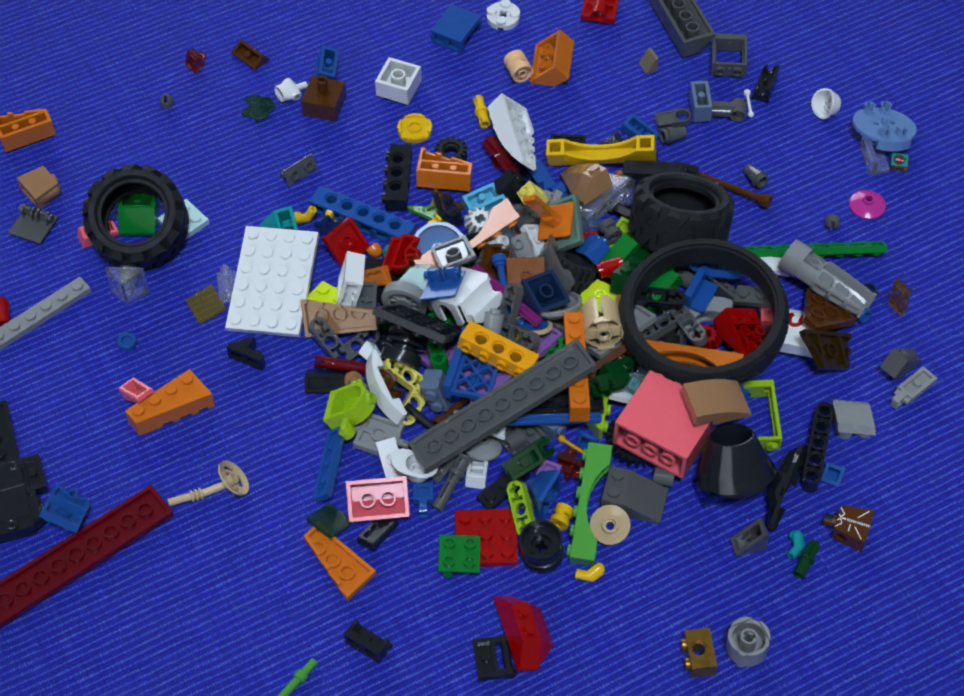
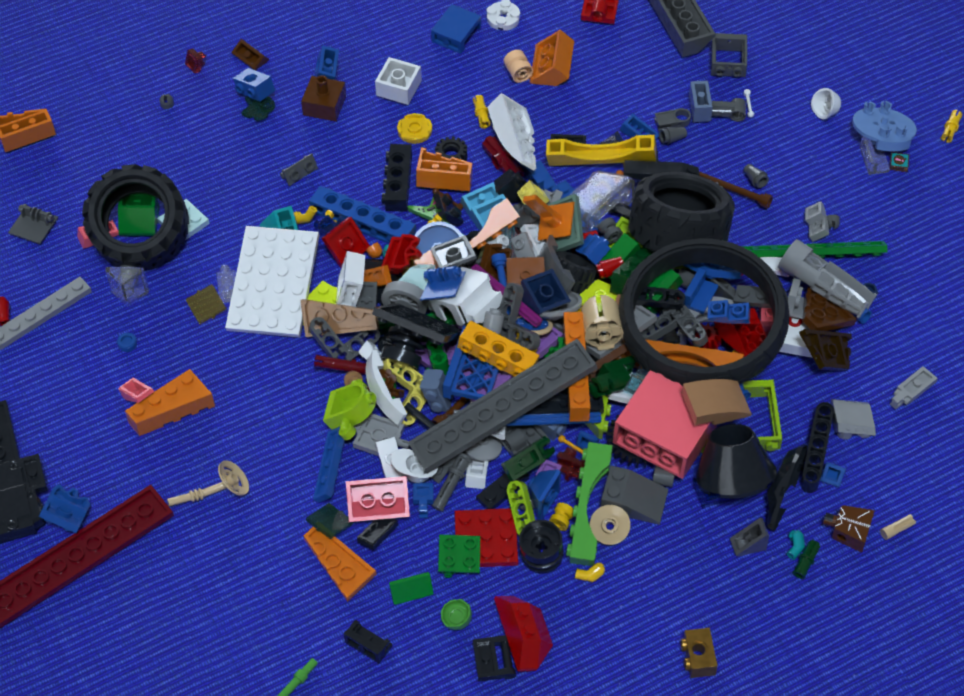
medium nougat torso [17,166,62,209] -> none
black slope [227,337,266,371] -> none
white piece [274,78,308,102] -> none
black panel [305,369,346,393] -> none
white gear [464,206,490,234] -> none
medium nougat wedge [560,163,614,205] -> none
dark tan slope [639,47,659,74] -> none
light grey brick [726,617,771,667] -> none
black hinge [752,64,780,103] -> none
dark pink dish [849,190,886,220] -> none
dark grey slope [880,348,921,379] -> none
tile [888,278,912,316] -> none
none -> blue brick [233,68,275,101]
none -> green slope [389,572,433,605]
none -> bright green hair [441,599,472,630]
none -> blue slope [707,300,750,324]
none -> light grey bracket [788,278,805,319]
none -> light grey slope [805,201,829,242]
none -> tan piece [880,514,916,540]
none -> yellow pin [941,110,963,143]

